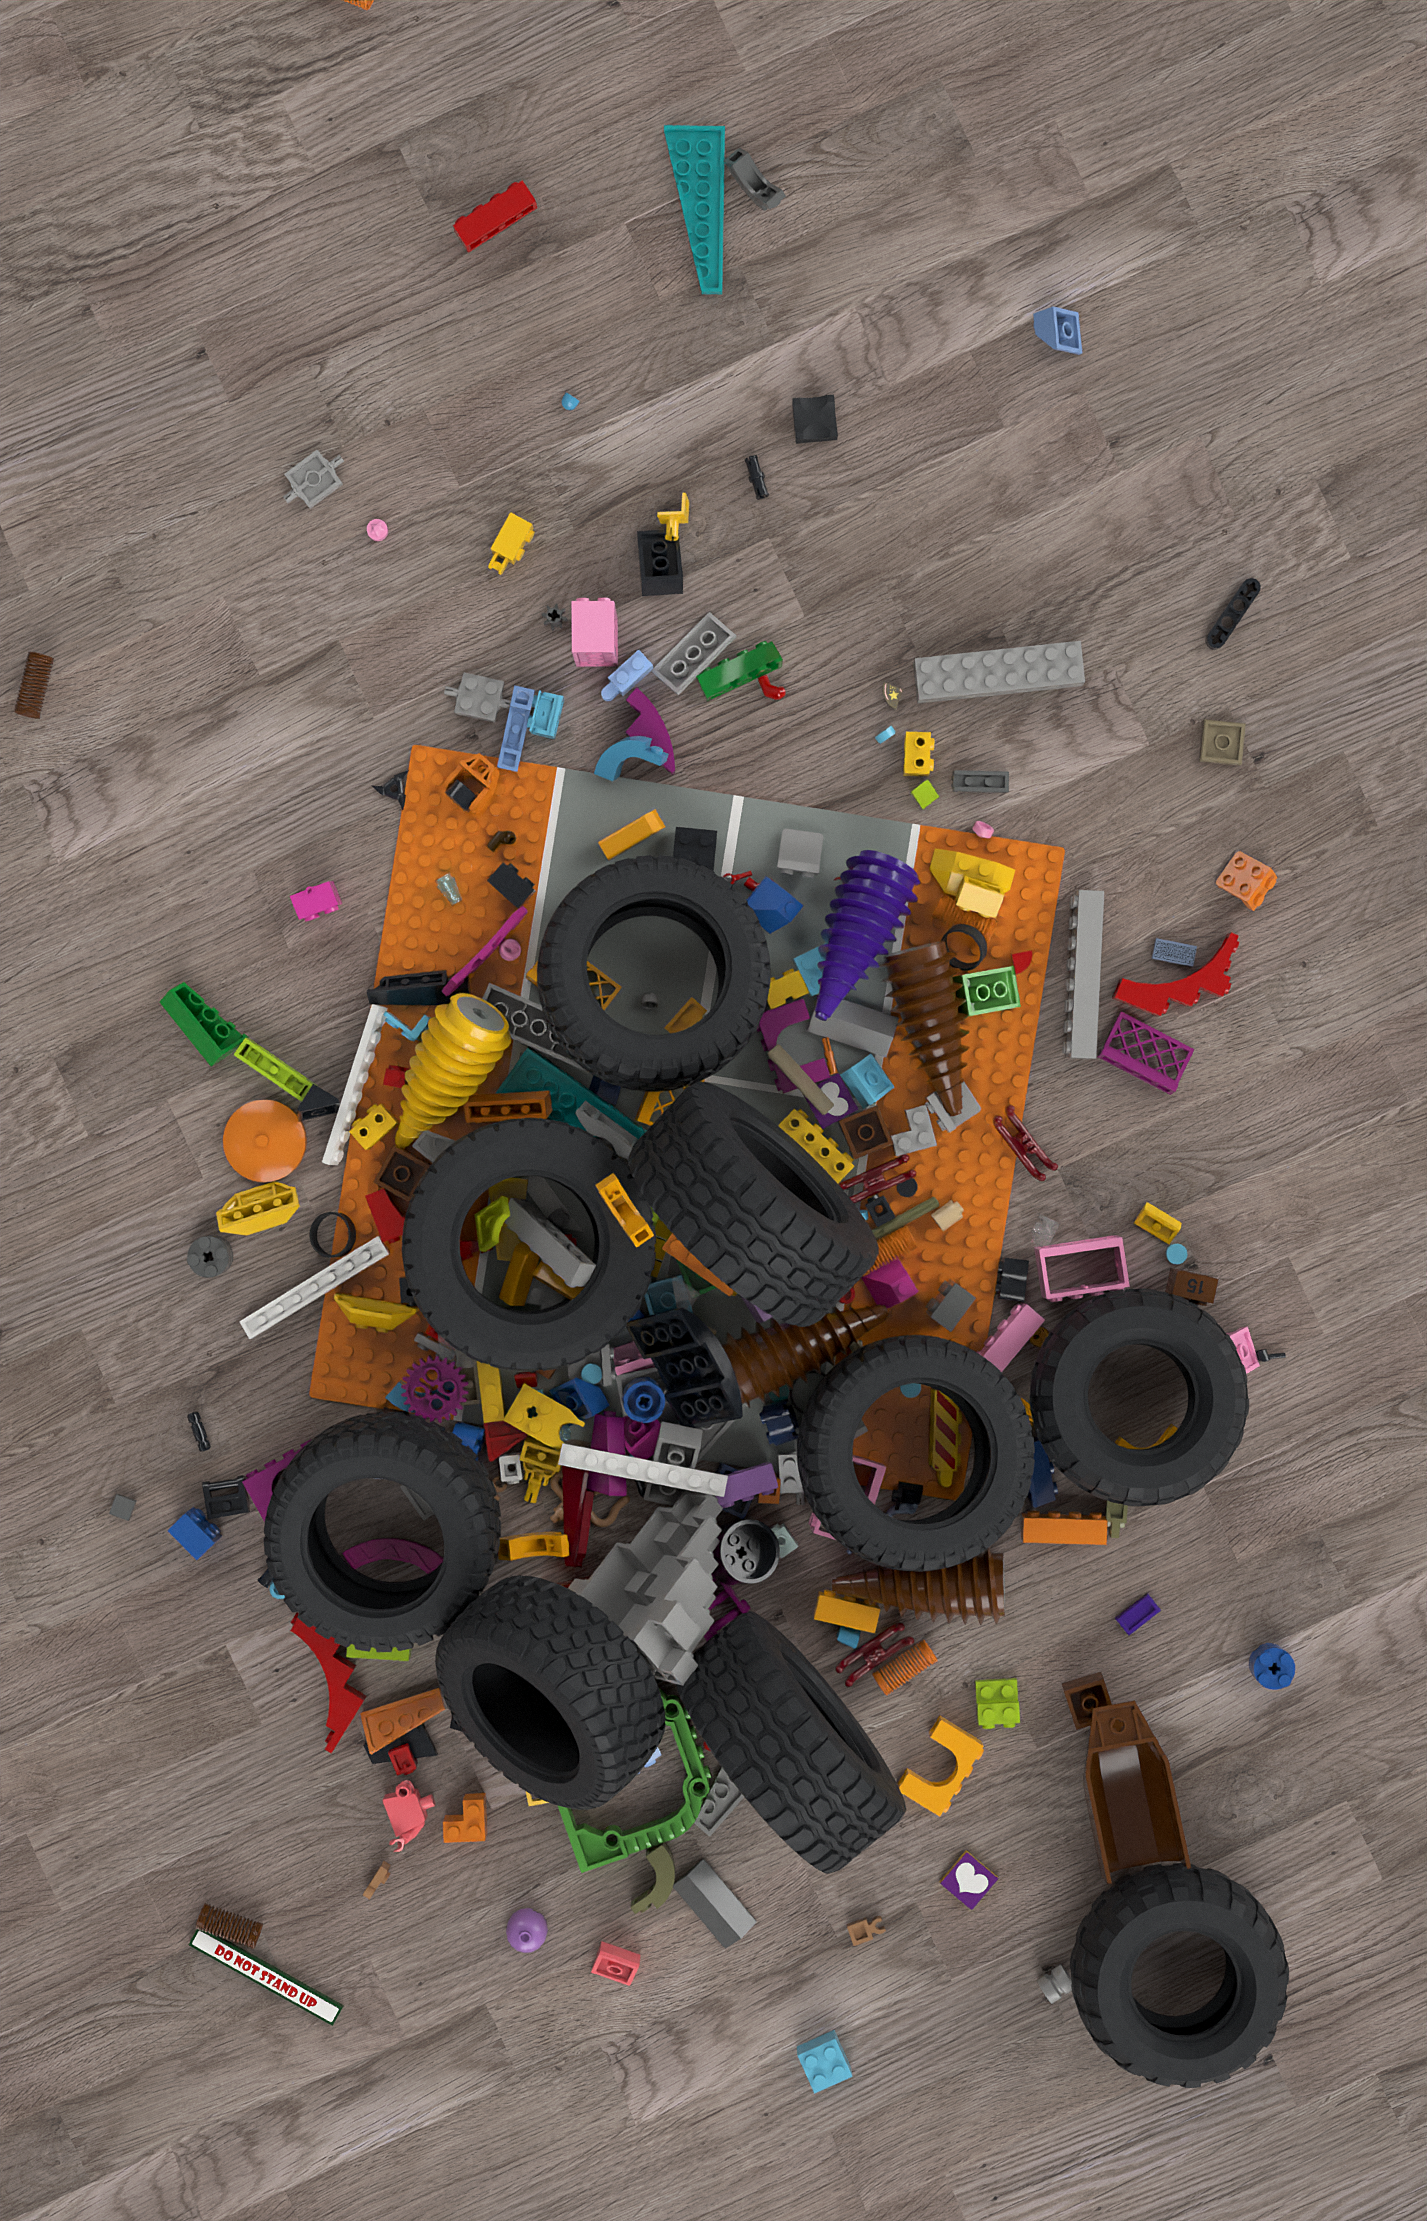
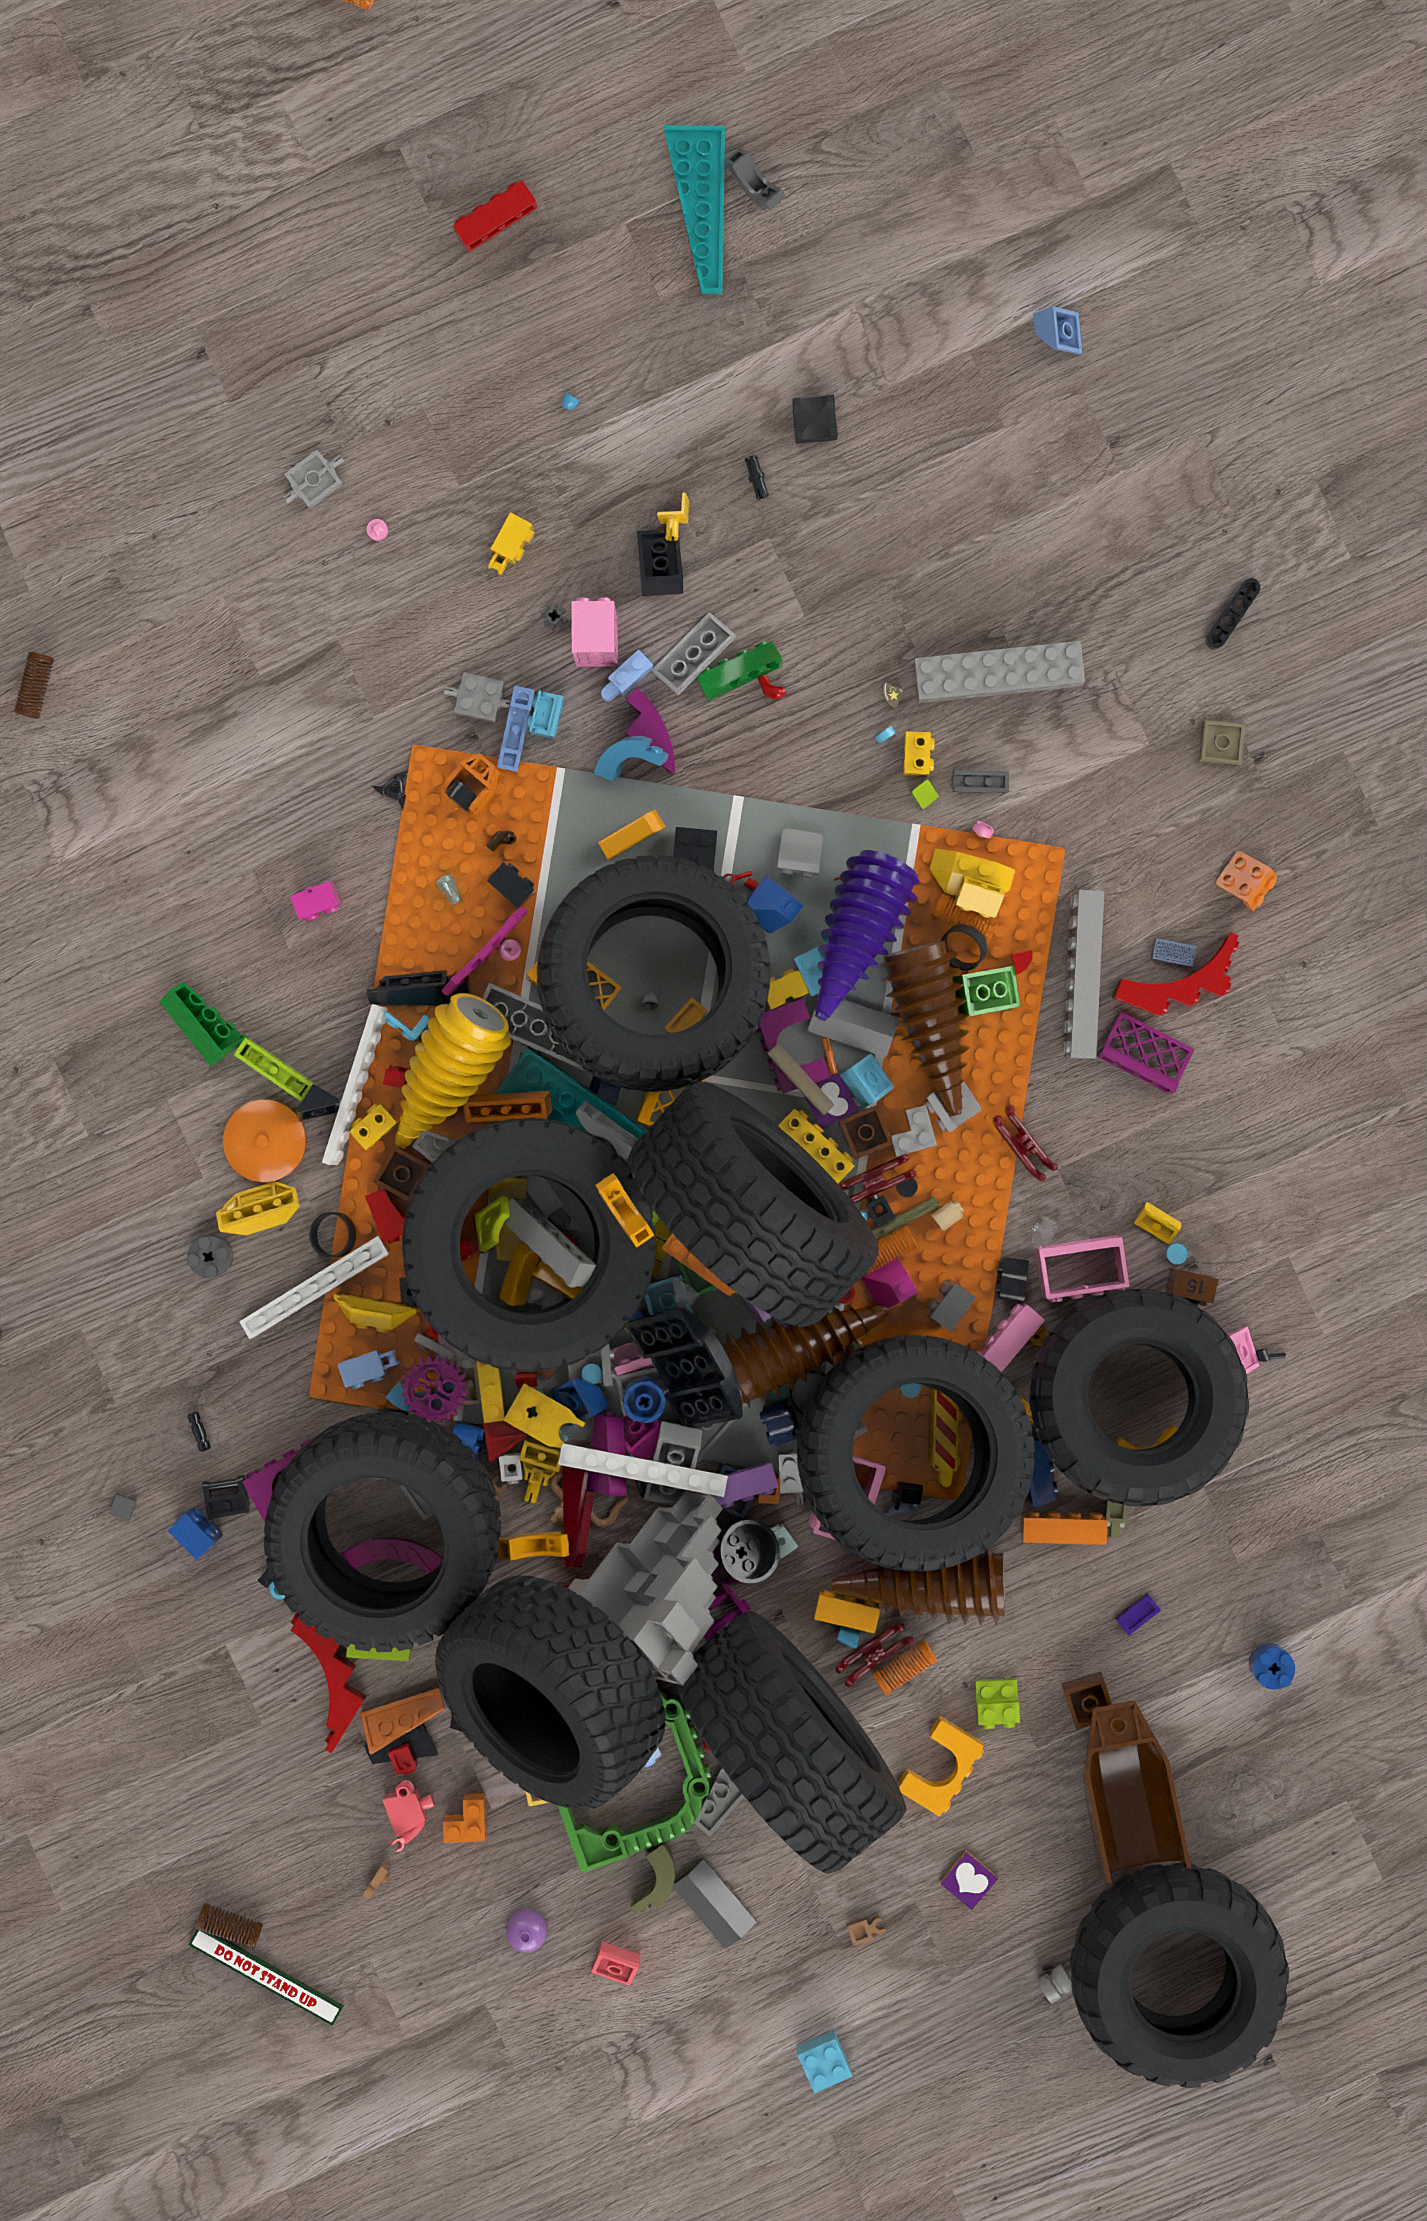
none -> light blue brick [337,1349,400,1390]

